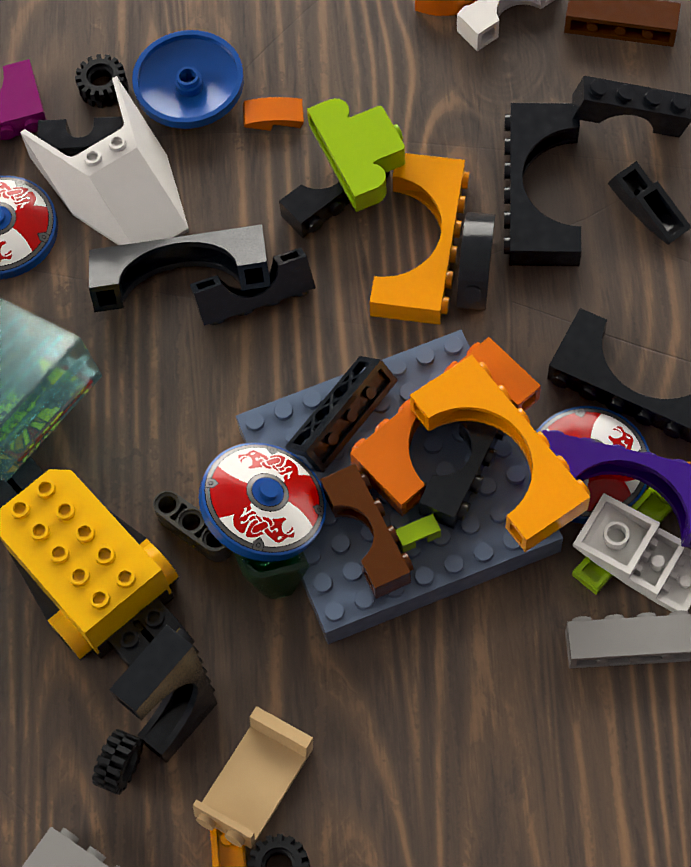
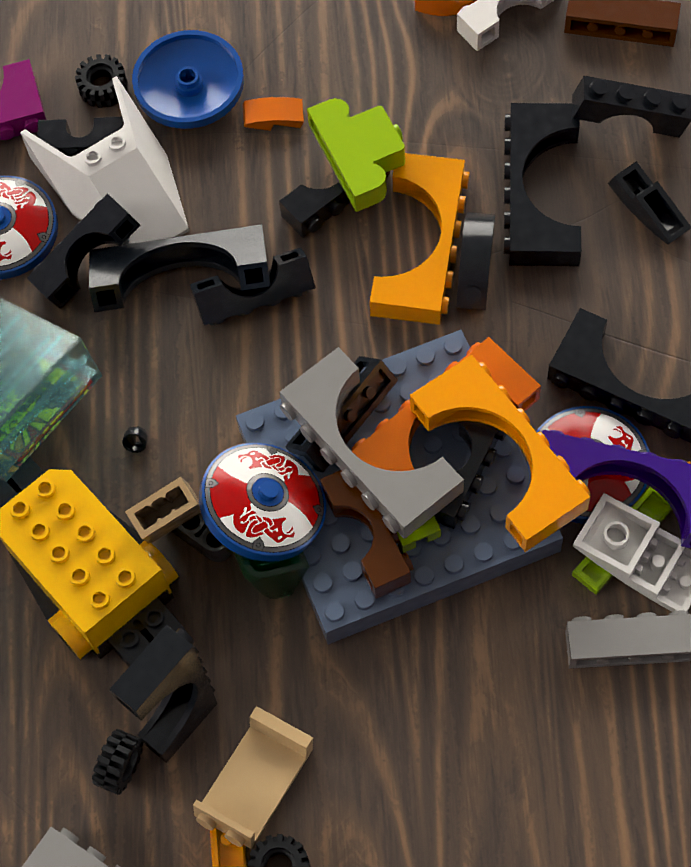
none -> black arch [27,193,141,309]
none -> black hinge [122,426,148,453]
none -> tan brick [125,477,201,543]
none -> light grey arch [280,347,464,539]

